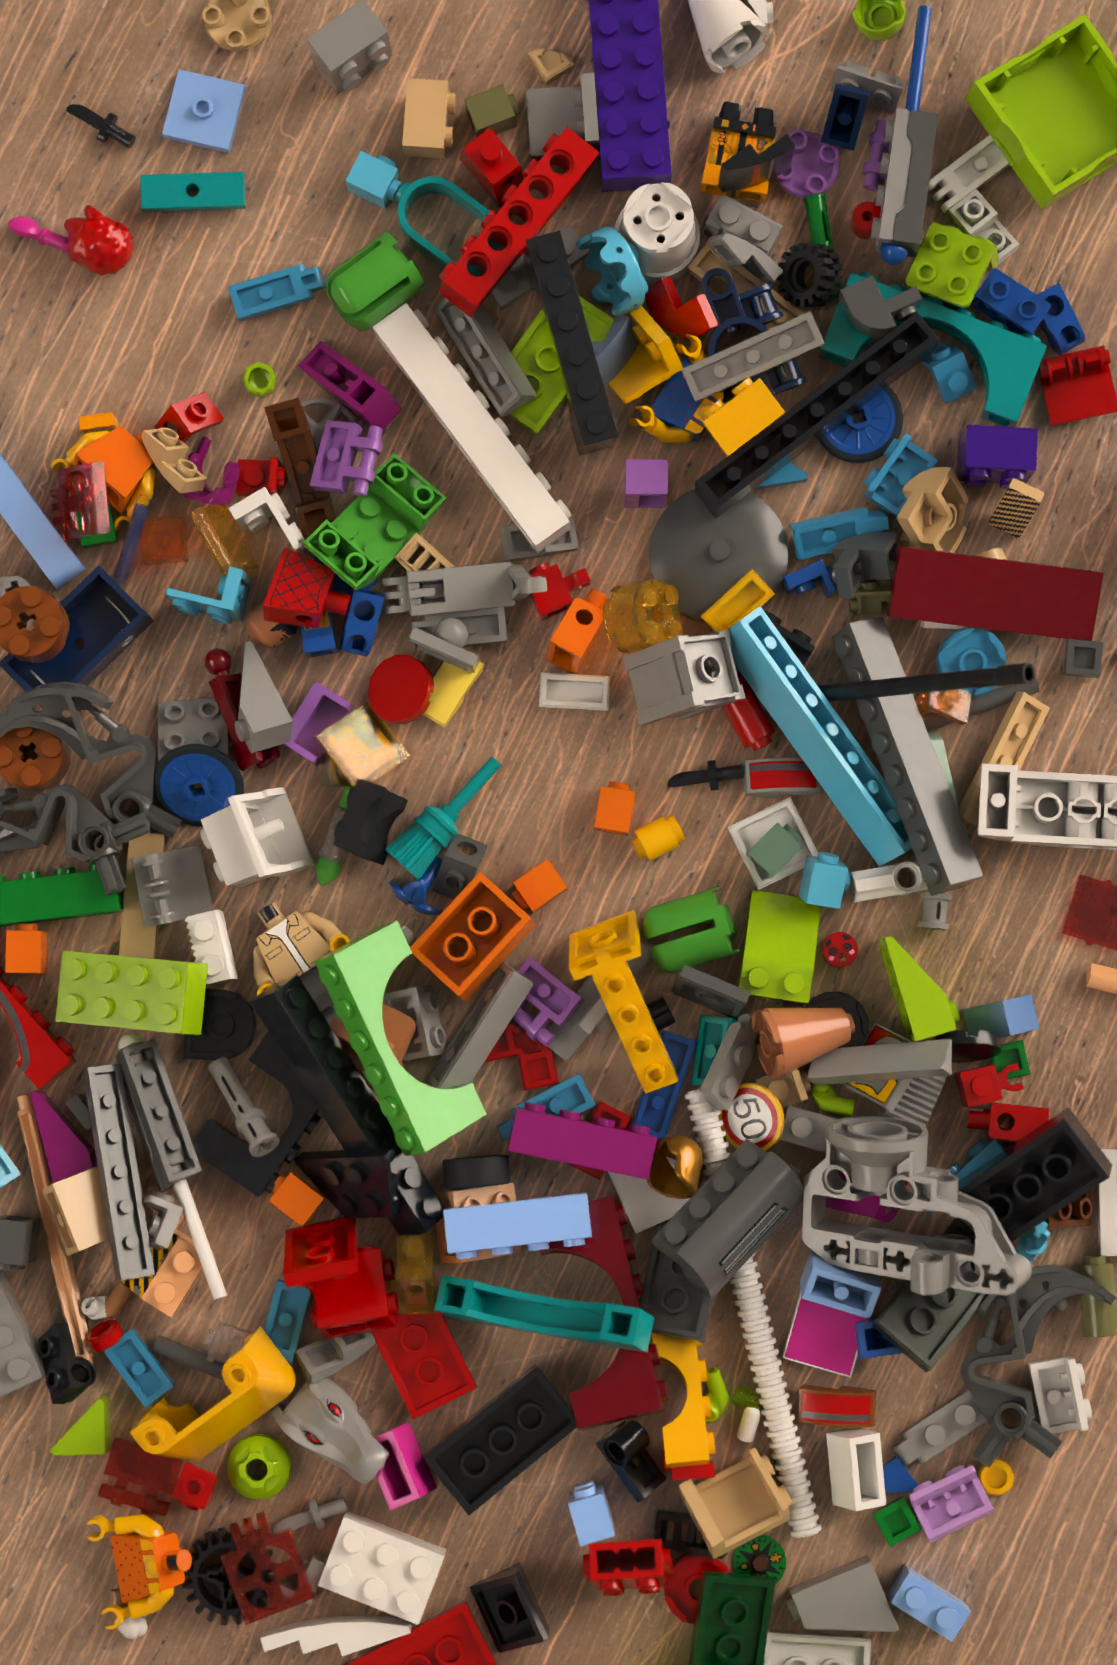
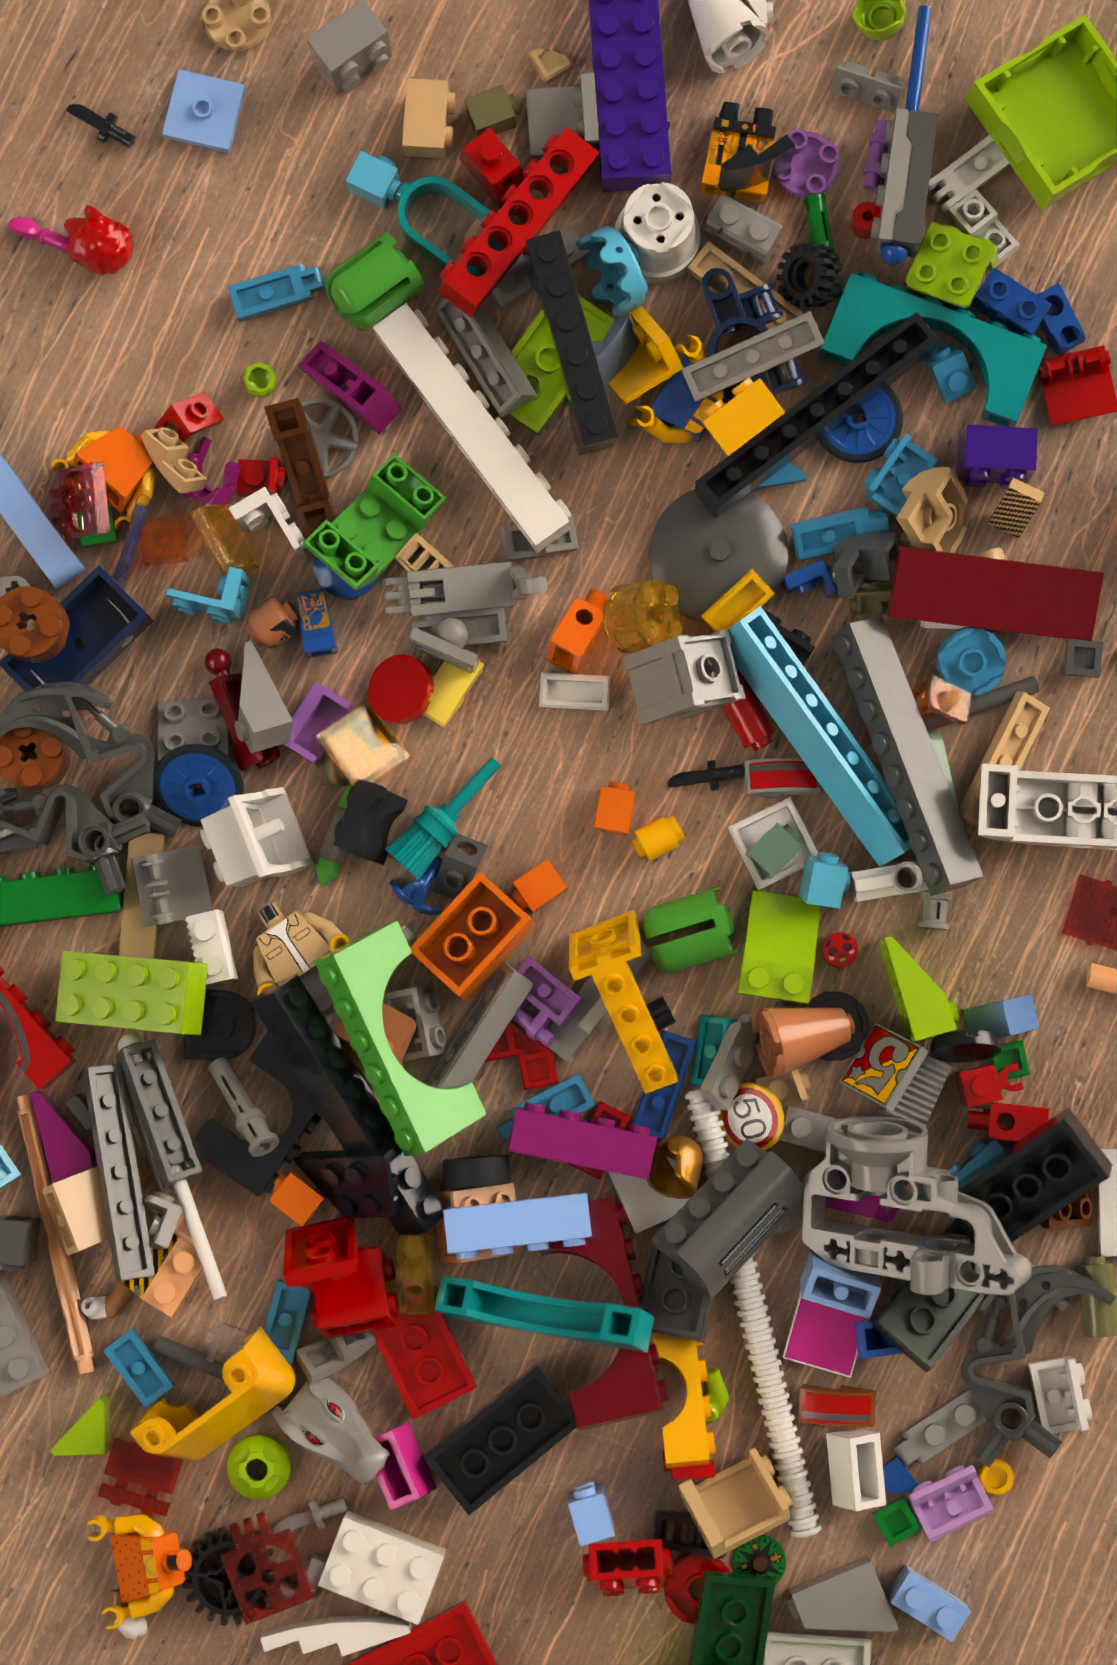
orange brick [5,924,48,974] -> none
black plate [38,1323,96,1404] -> none
light orange tile [78,412,119,434] -> none
red tile [86,1320,123,1352] -> none
teal tile [140,172,246,212] -> none
red bracket [171,1463,218,1511] -> none
red torso [263,547,351,628] -> none
medium lavender plate [309,420,383,497] -> none
blue leg [339,586,384,657] -> none
black slope [469,1563,549,1653] -> none
red brick [529,563,591,621] -> none
black plate [595,1420,667,1502] -> none
medium lavender panel [624,459,668,508] -> none
red tile [645,276,719,342] -> none
dark grey plate [672,965,751,1019] -> none
light grey slope [706,233,783,282] -> none
arm [732,1387,761,1442] -> none
light grey slope [808,1039,952,1085] -> none
lime arm [810,1082,855,1116] -> none
black piece [816,663,1035,702] -> none
dark blue slope [821,83,870,151] -> none
dark grey brick [839,276,922,338] -> none
medium azure axle [1015,1221,1051,1263] -> none

